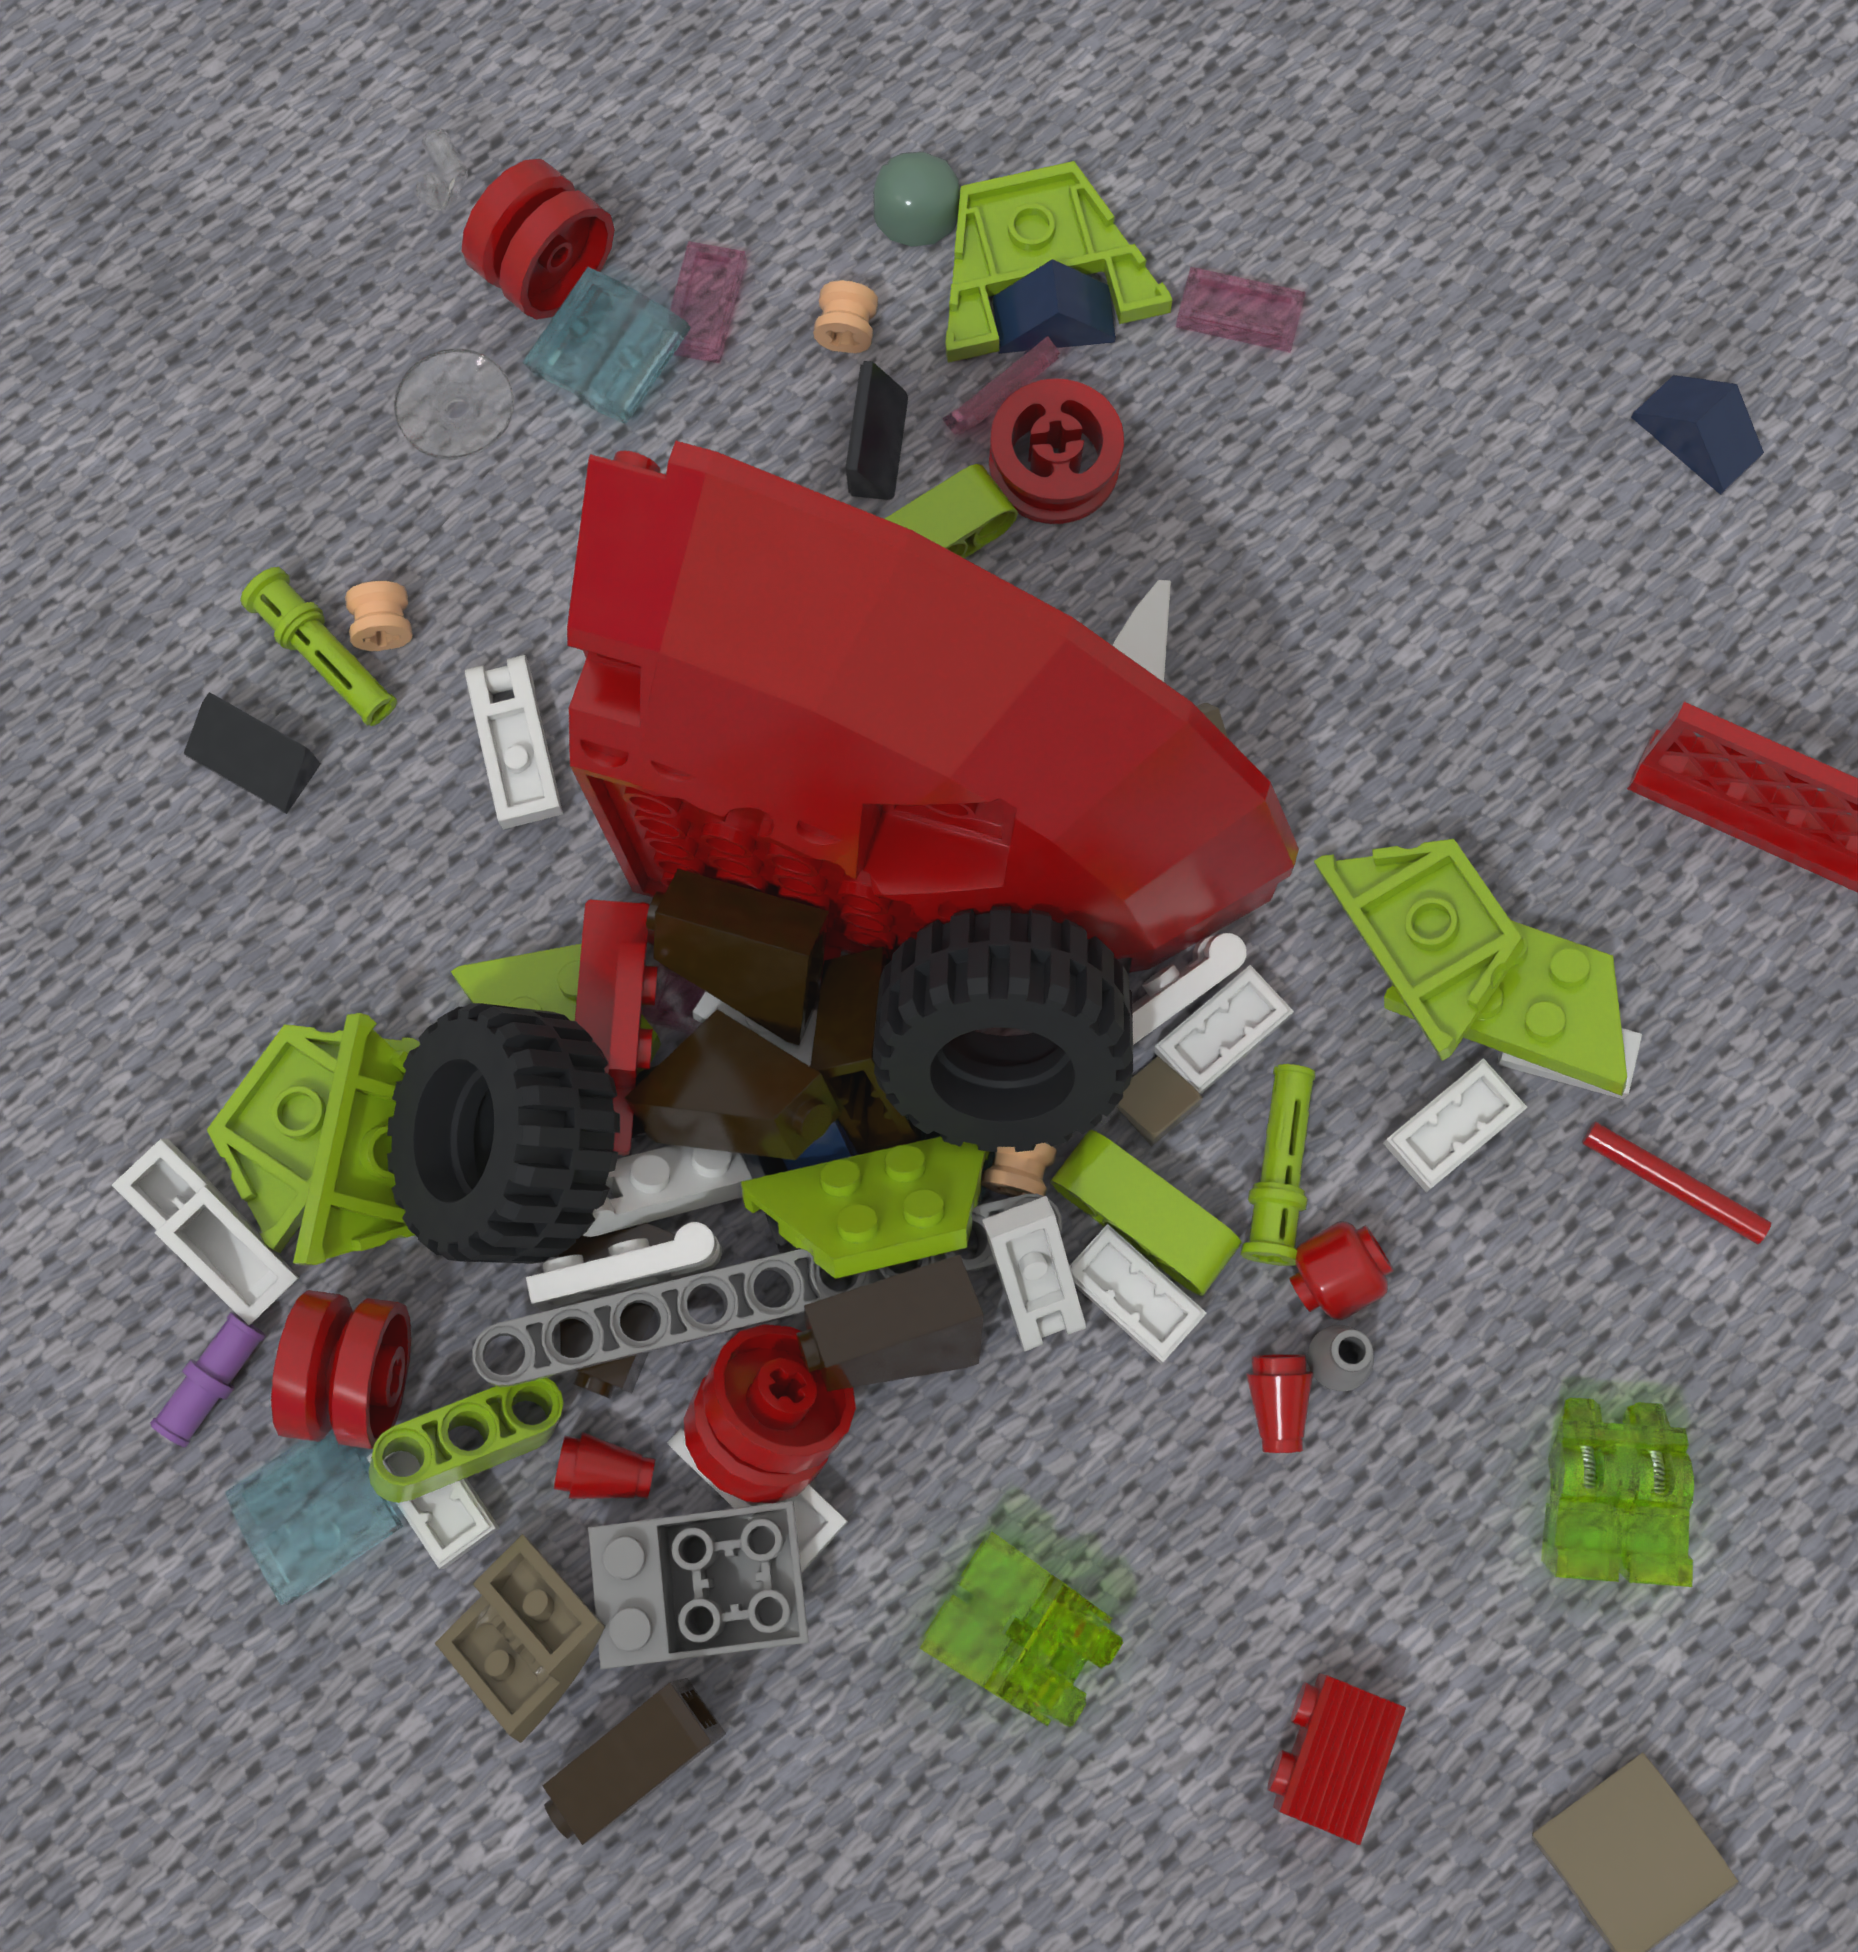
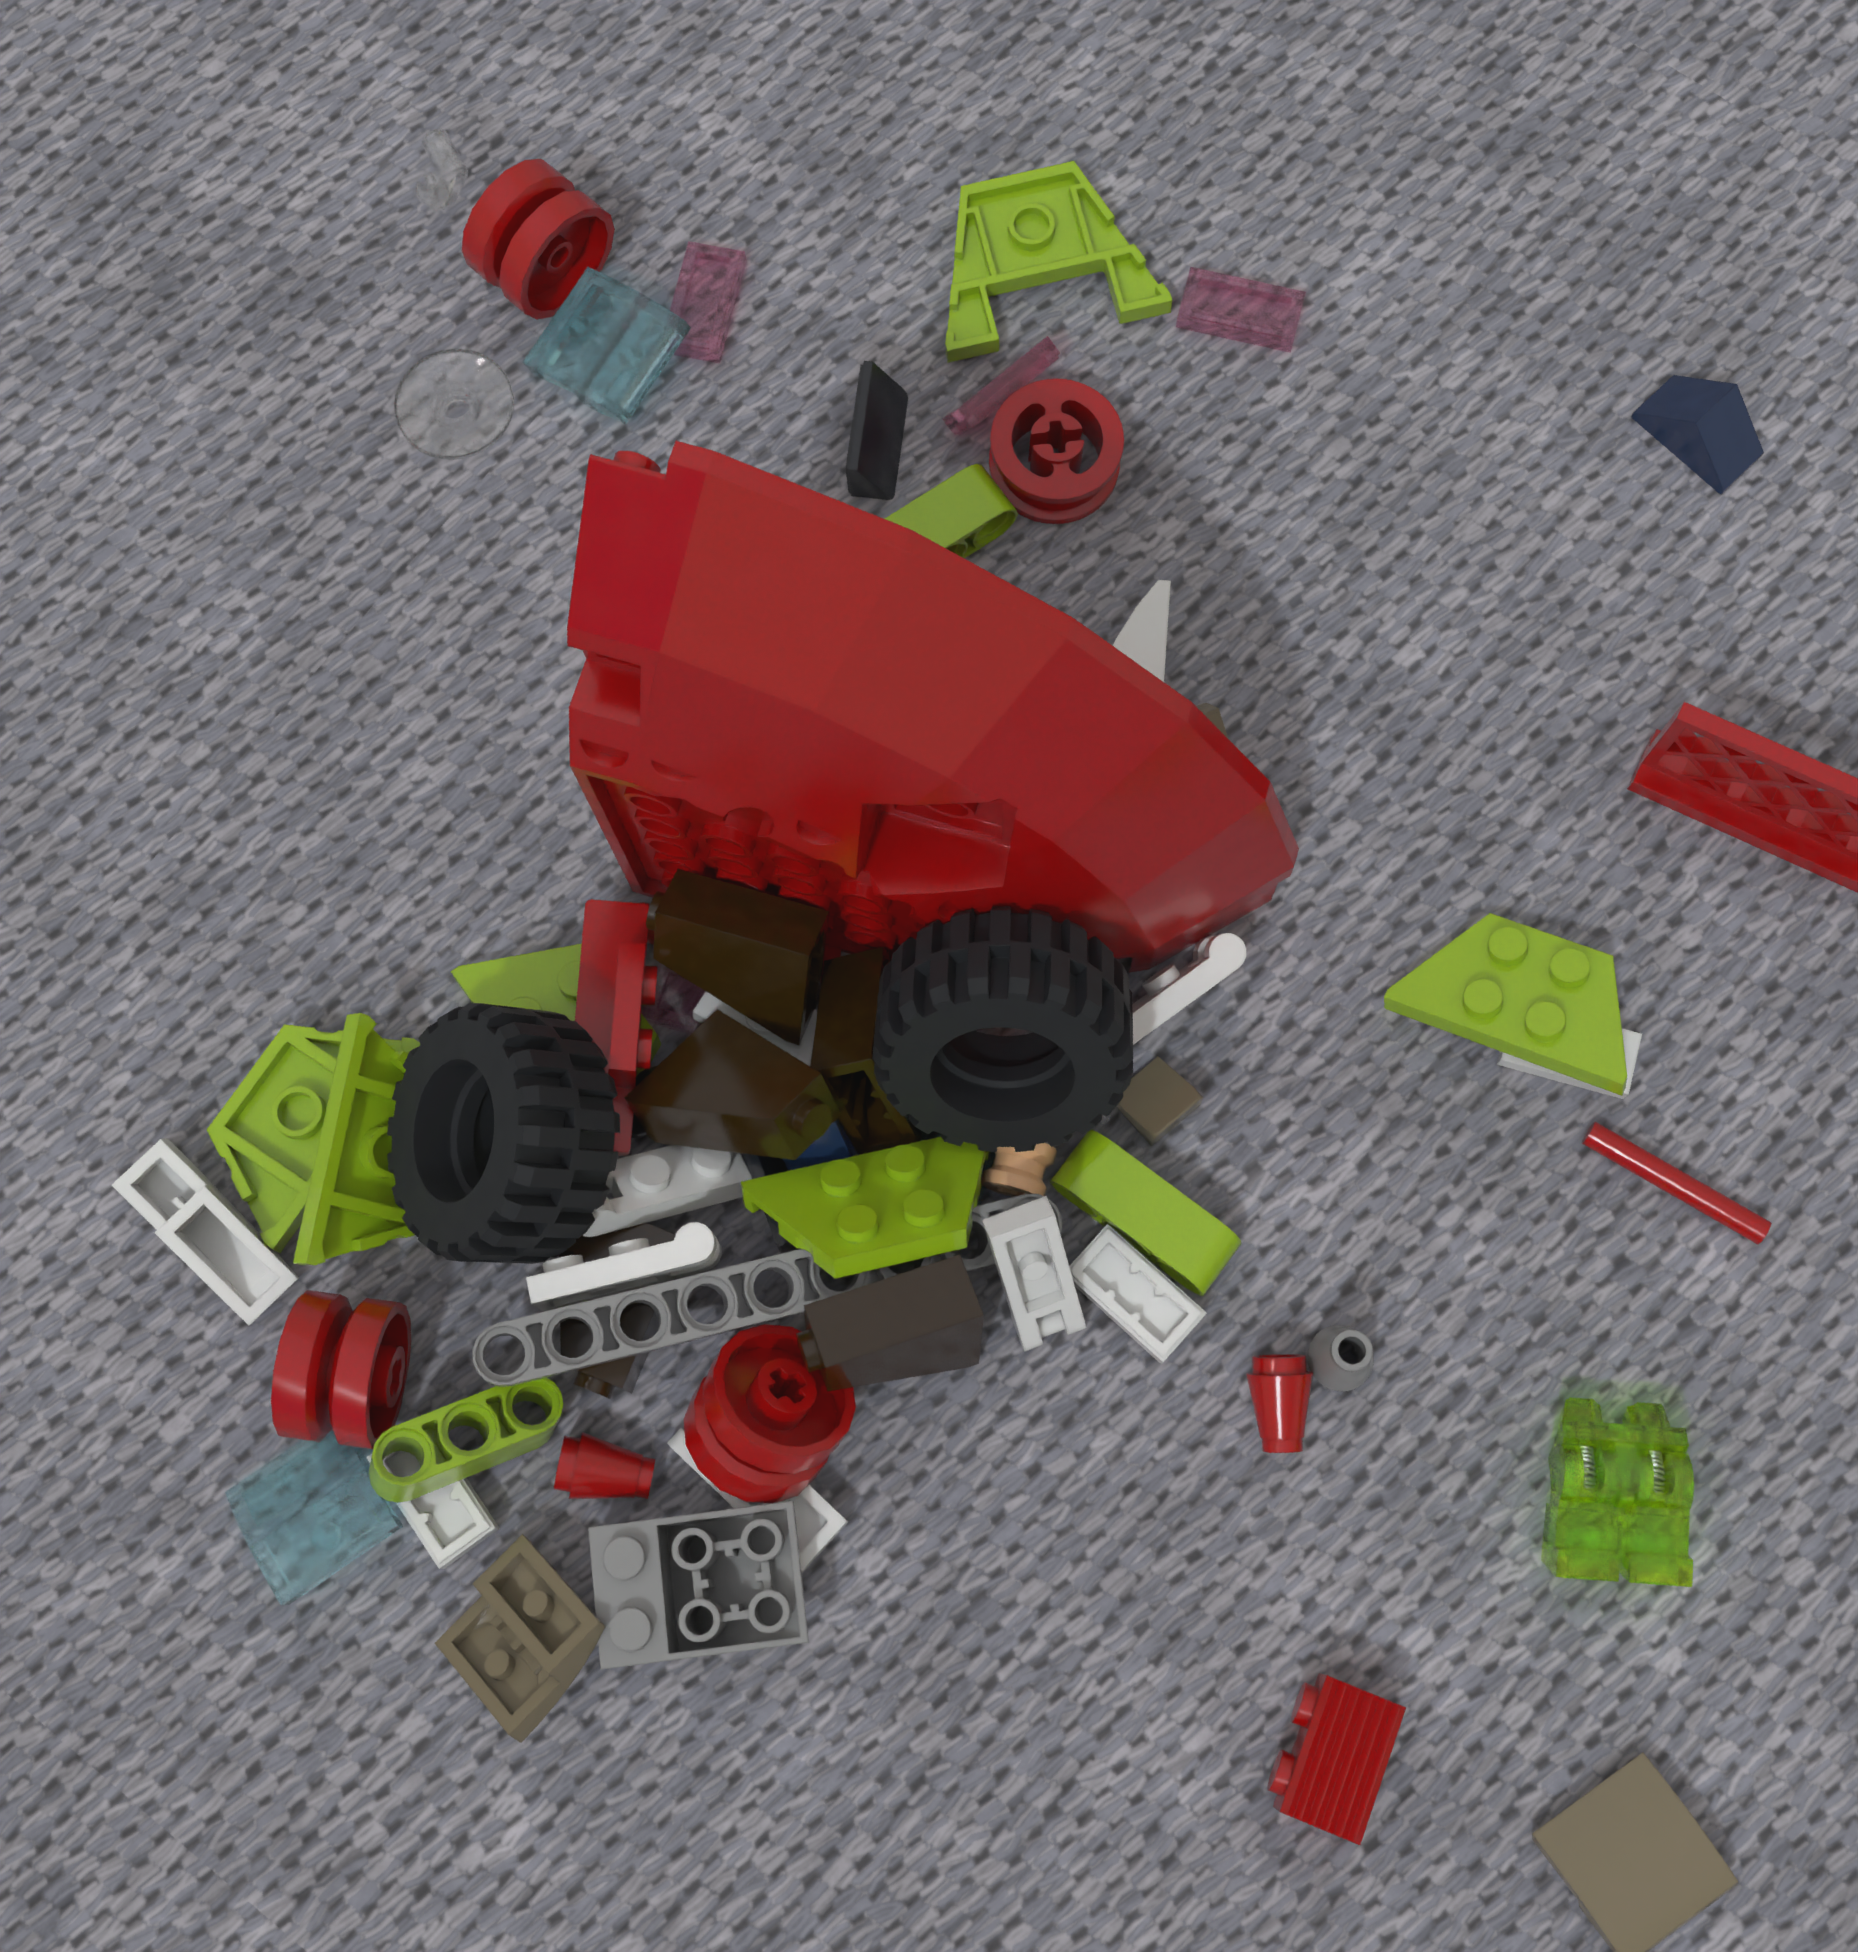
medium lavender pin [150,1312,266,1447] -> none
black slope [184,692,321,814] -> none
lime pin [240,567,397,726] -> none
light nougat wheel [345,581,413,651] -> none
white plate [465,655,563,830] -> none
dark brown slope [542,1678,726,1845] -> none
light nougat wheel [813,280,878,353] -> none
sand green hair [873,152,960,247] -> none
clear neon green hips [918,1531,1123,1727] -> none
dark blue slope [992,259,1116,354] -> none
white plate [1153,965,1294,1094] -> none
lime pin [1240,1064,1316,1266] -> none
red head [1289,1221,1394,1321] -> none
lime wing [1314,839,1525,1061] -> none
white plate [1383,1058,1528,1193] -> none

